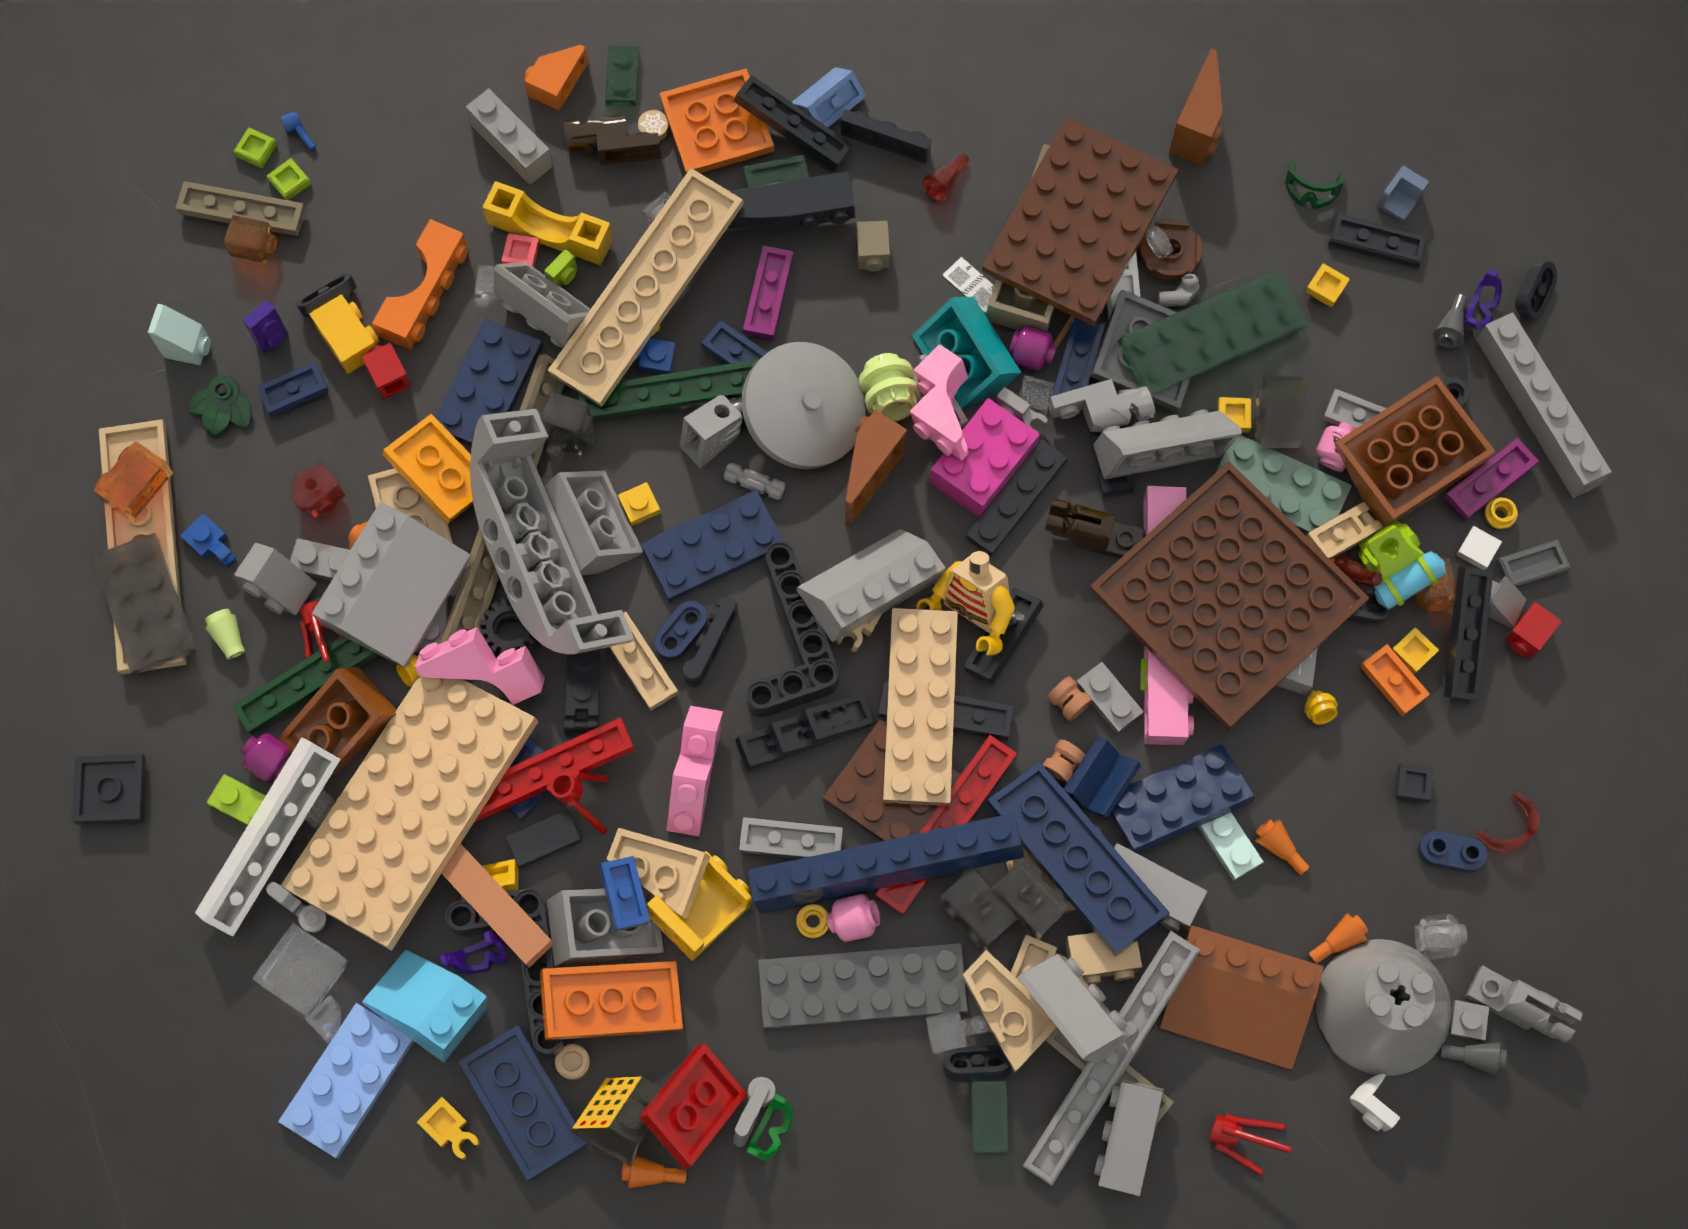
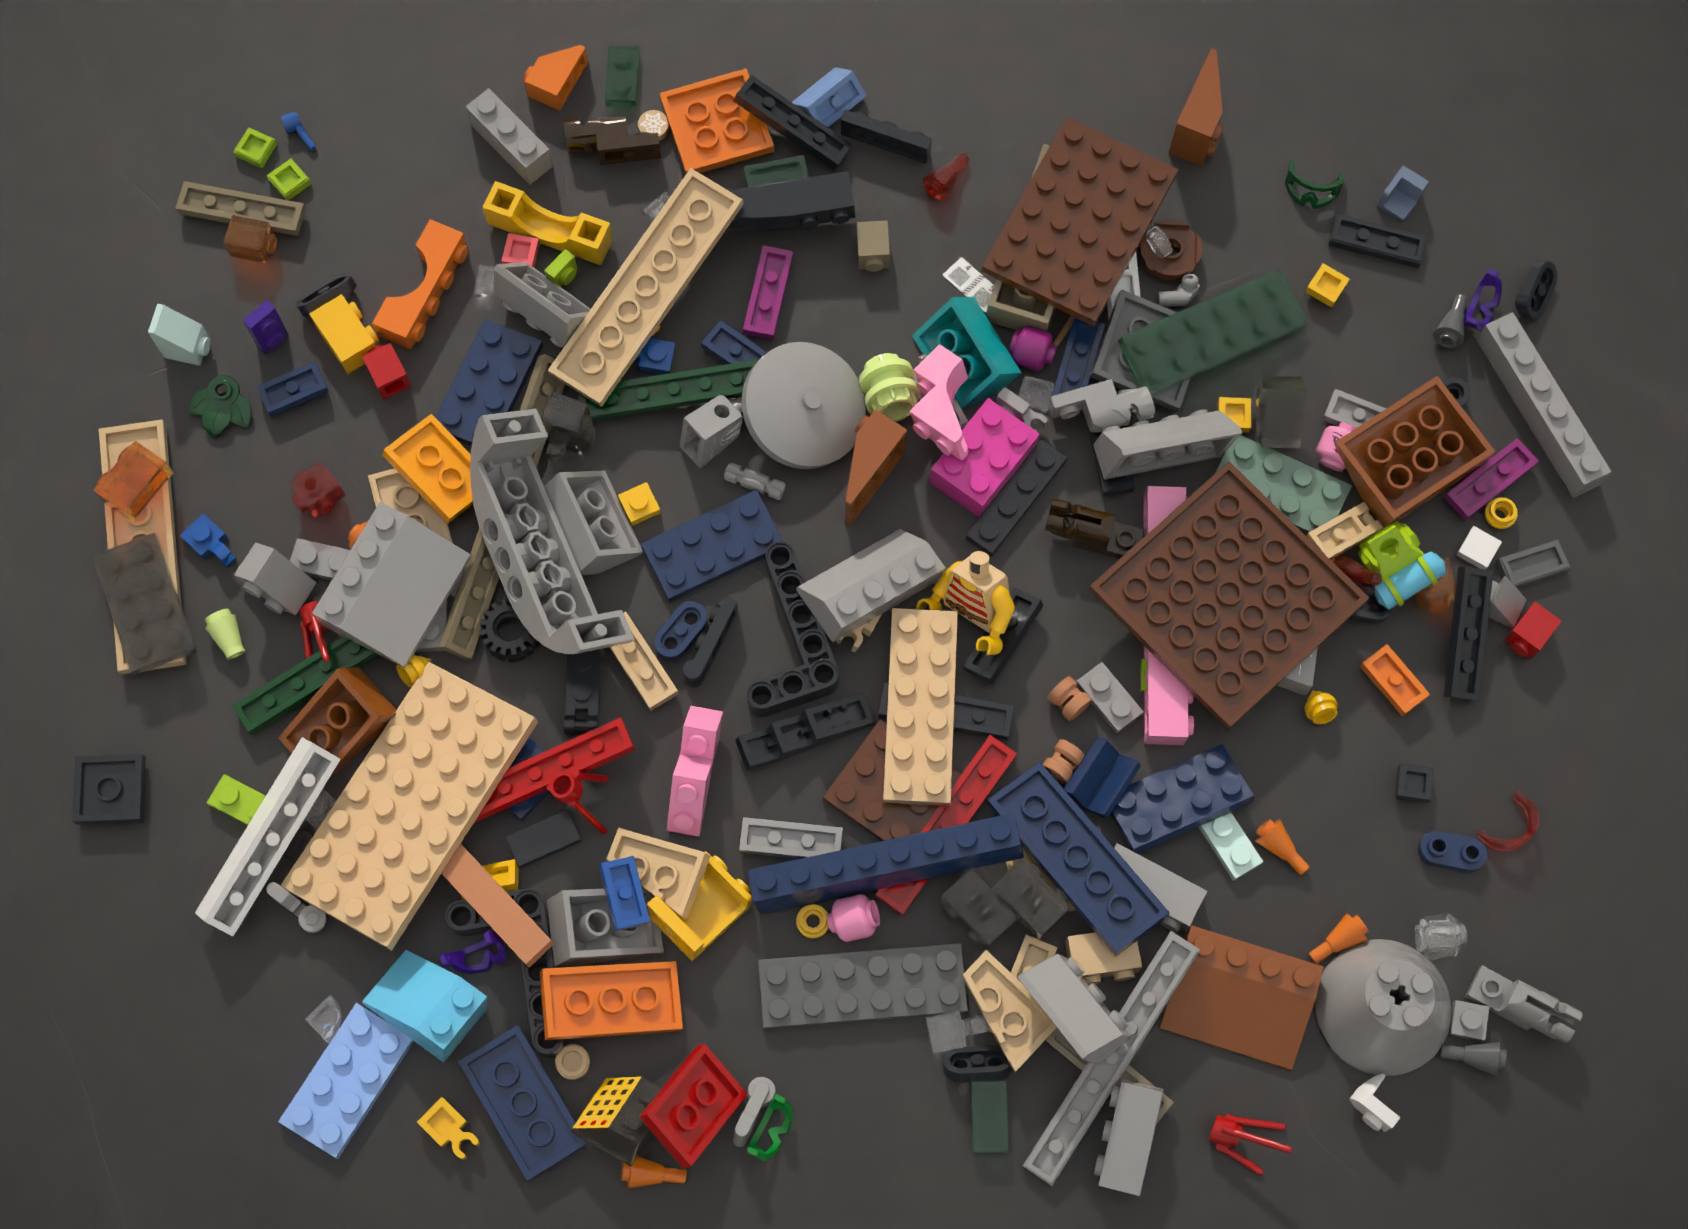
magenta head [241,733,291,783] -> none
clear tile [252,923,350,1018] -> none
bright pink arch [415,627,545,705] -> none
yellow plate [1392,627,1439,675] -> none

